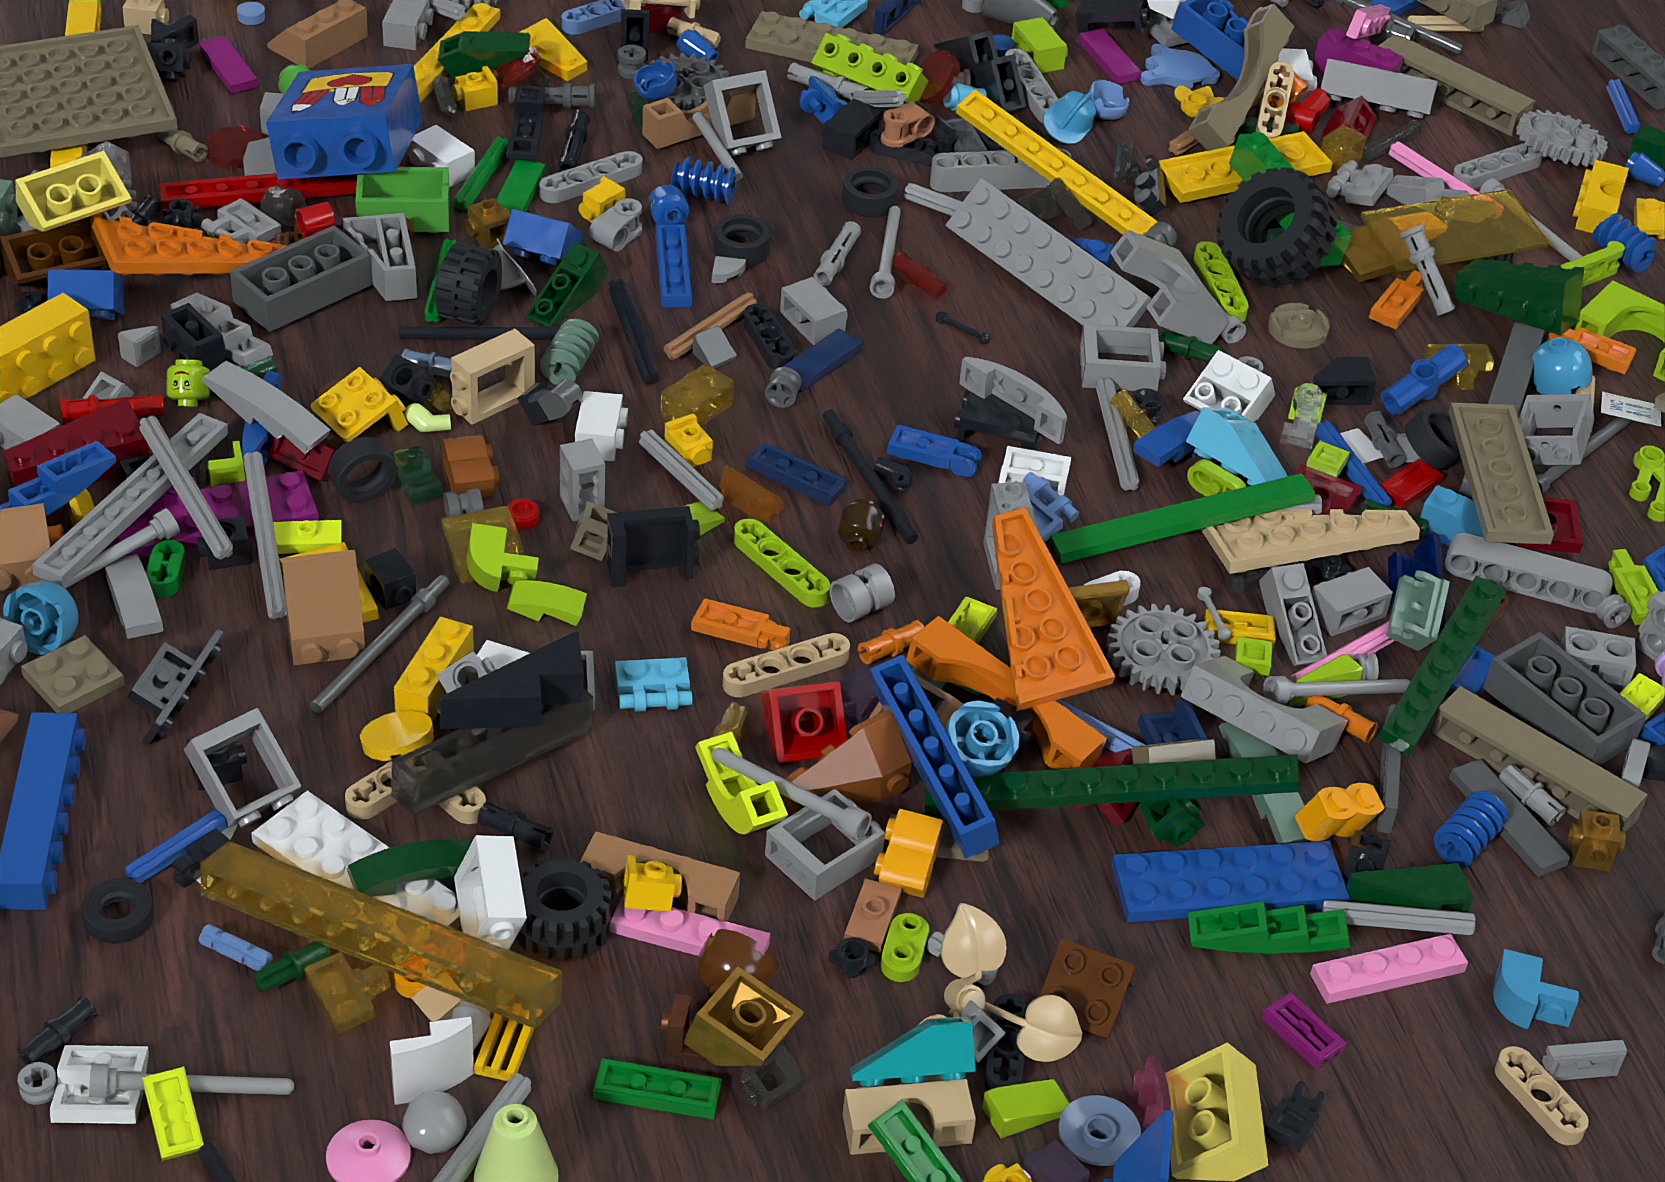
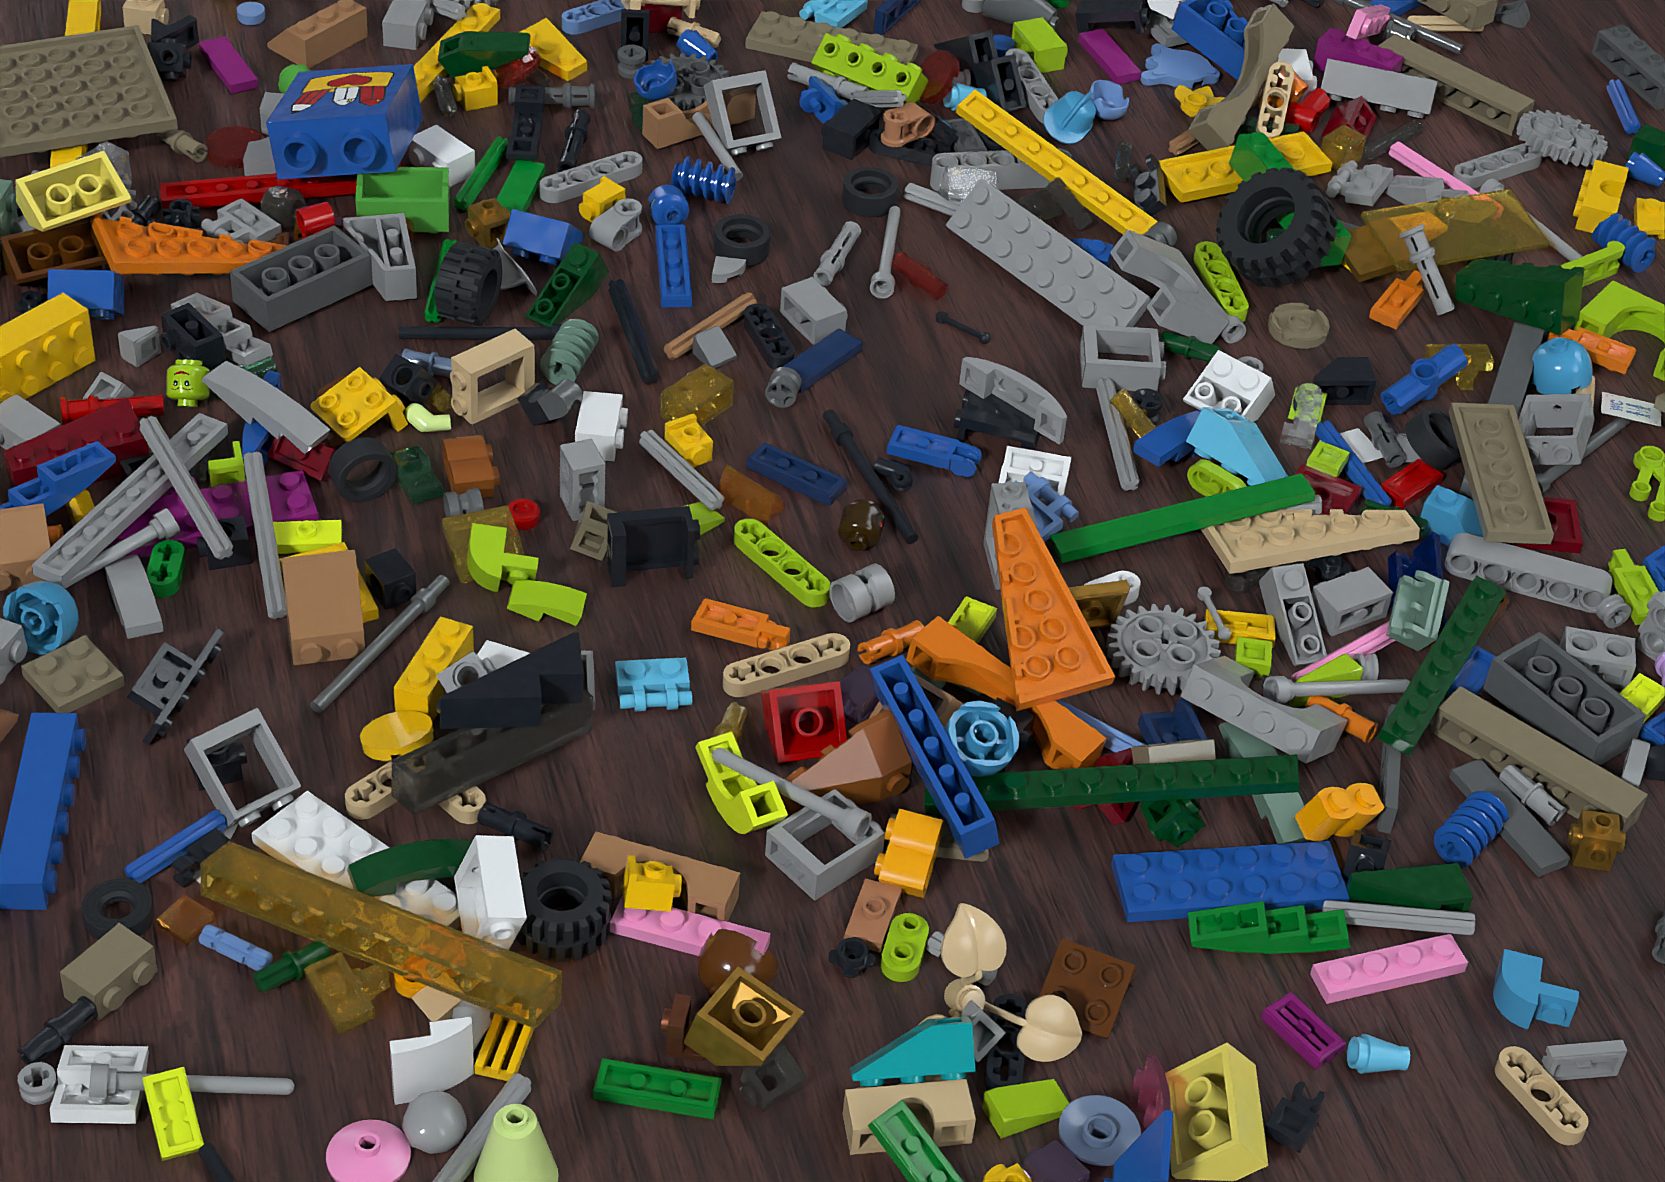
none -> dark tan brick [60,923,158,1021]
none -> clear orange tile [157,894,215,946]
none -> clear slope [938,166,997,203]
none -> medium azure cone [1347,1034,1410,1074]

